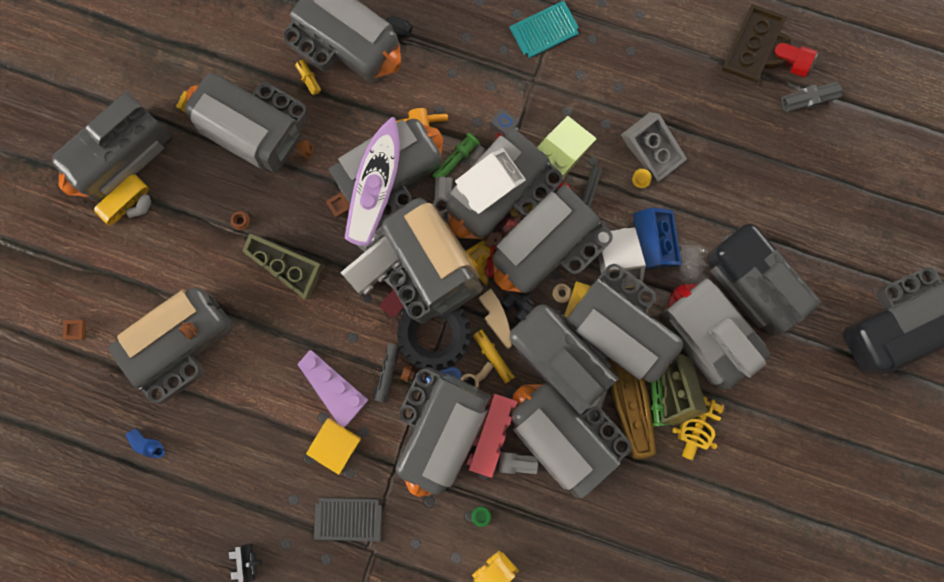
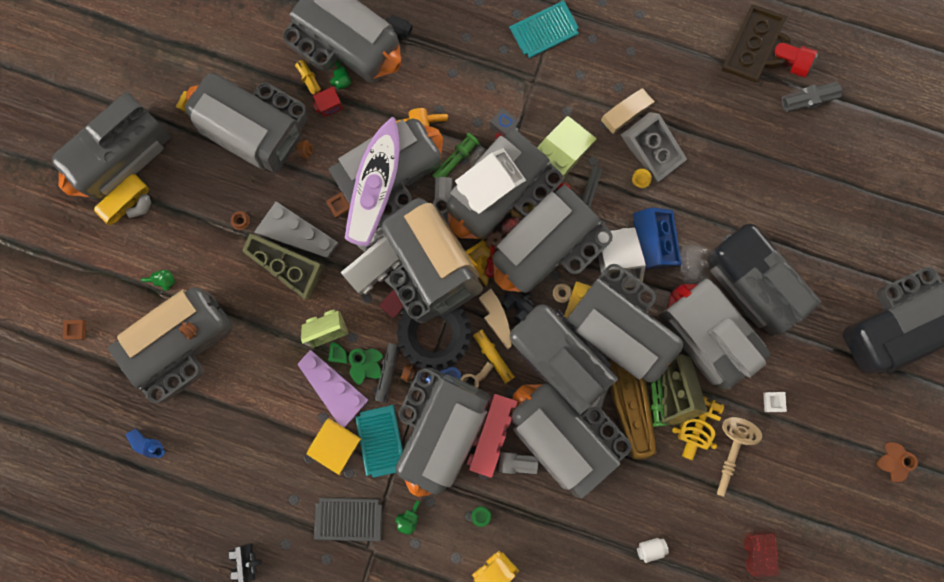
none -> green piece [141,270,175,291]
none -> light grey wing [254,202,339,259]
none -> yellowish green slope [301,310,349,348]
none -> red brick [312,87,343,118]
none -> green tile [328,342,348,364]
none -> green piece [330,60,352,90]
none -> green plate [349,348,383,385]
none -> teal window [355,405,403,478]
none -> green piece [395,500,421,535]
none -> tan slope [601,88,654,134]
none -> white brick [637,538,669,563]
none -> tan dish [717,417,762,497]
none -> clear red brick [744,532,779,577]
none -> white plate [763,392,787,412]
none -> dark orange plate [877,442,918,482]

